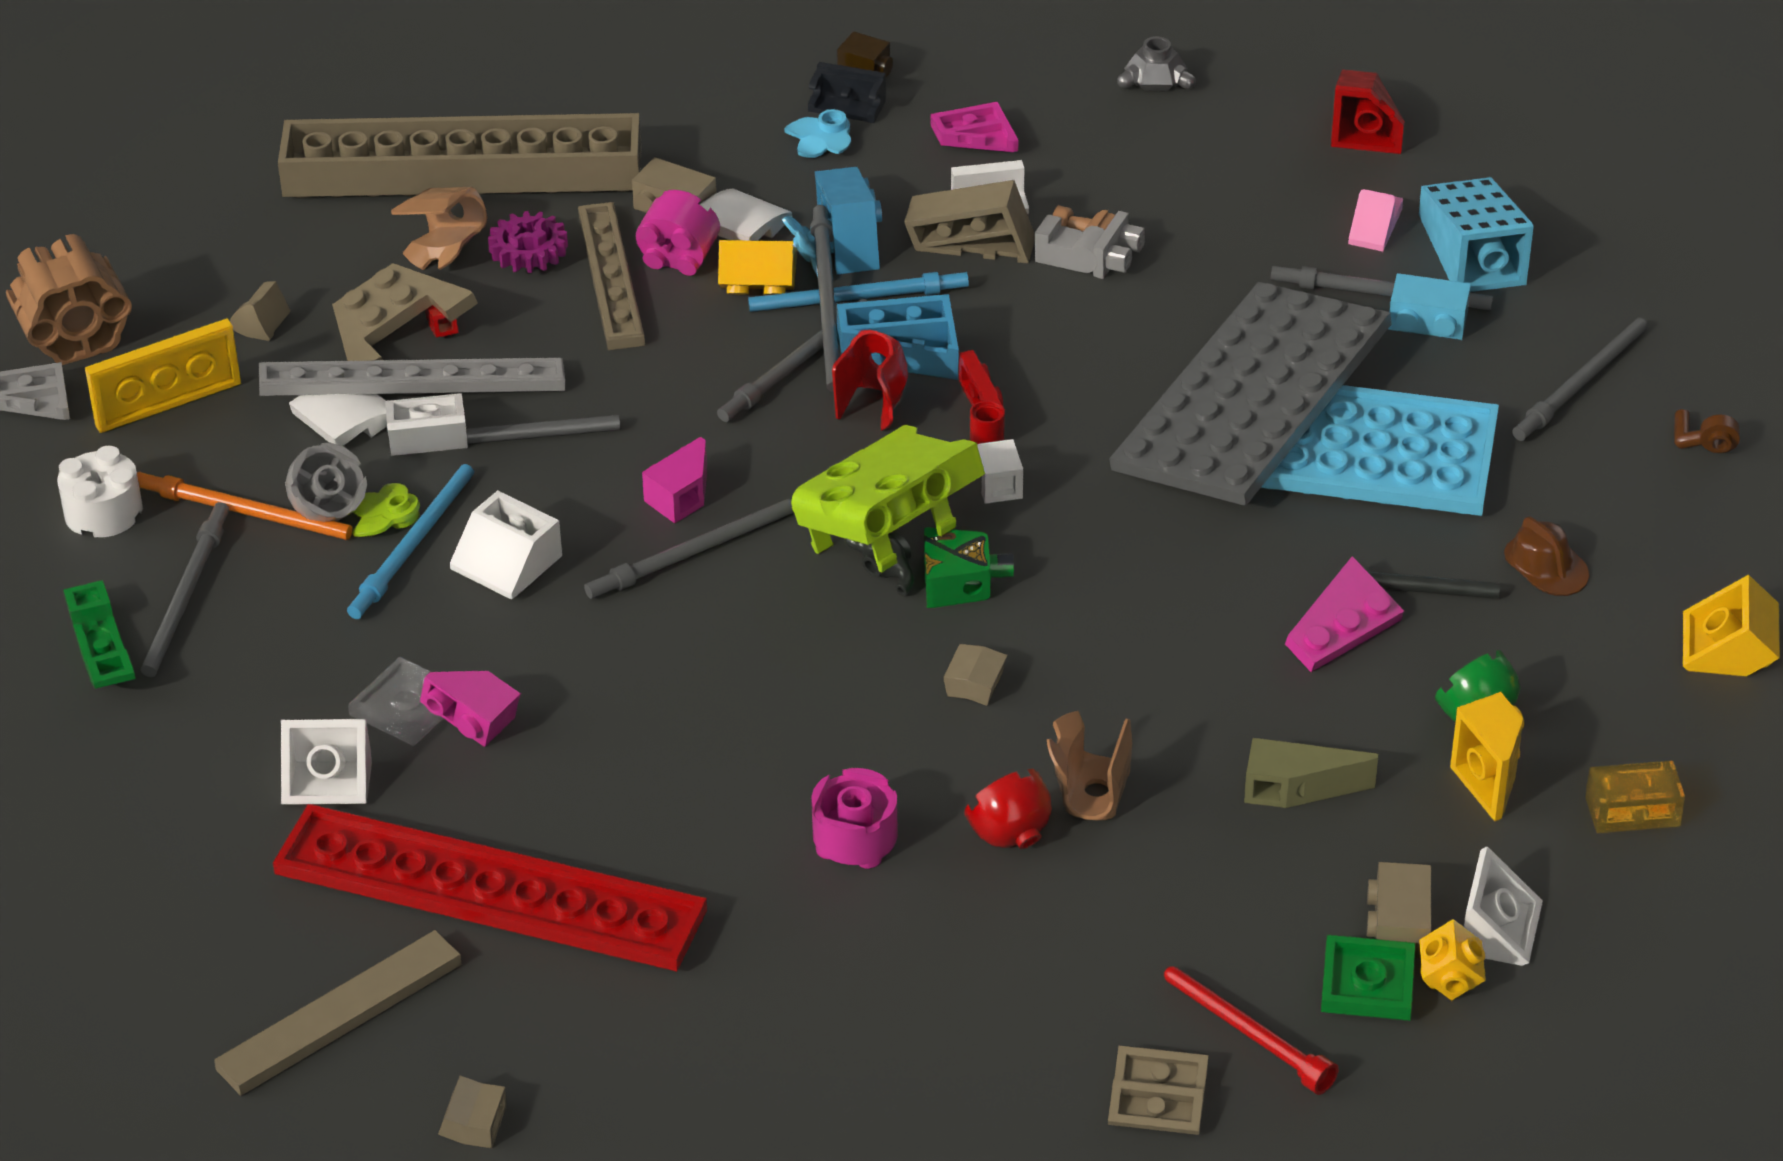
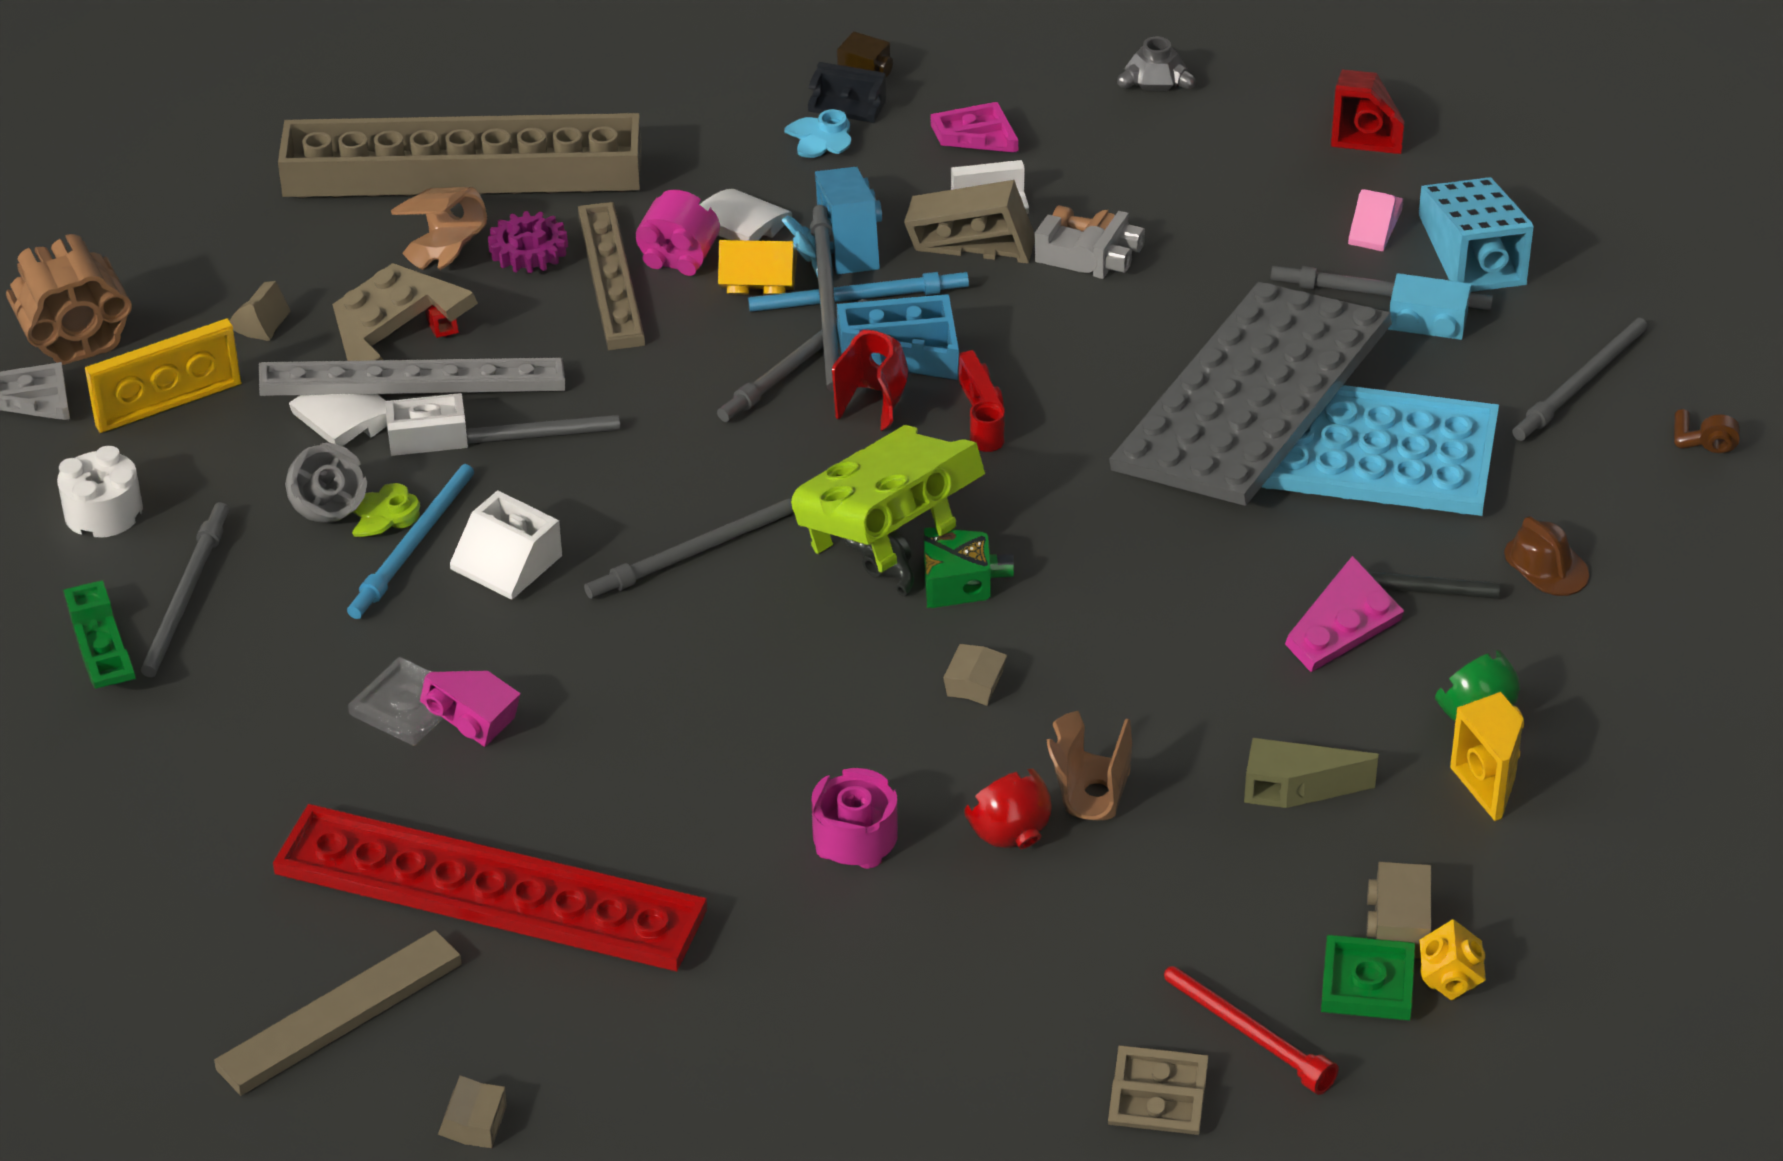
orange bar [137,472,352,540] -> none
white slope [281,719,372,804] -> none
dark tan brick [632,157,716,213] -> none
dark pink slope [642,437,707,523] -> none
white panel [977,439,1023,504] -> none
white slope [1464,847,1543,966] -> none
clear yellow brick [1585,761,1685,833] -> none
yellow slope [1683,574,1780,676] -> none

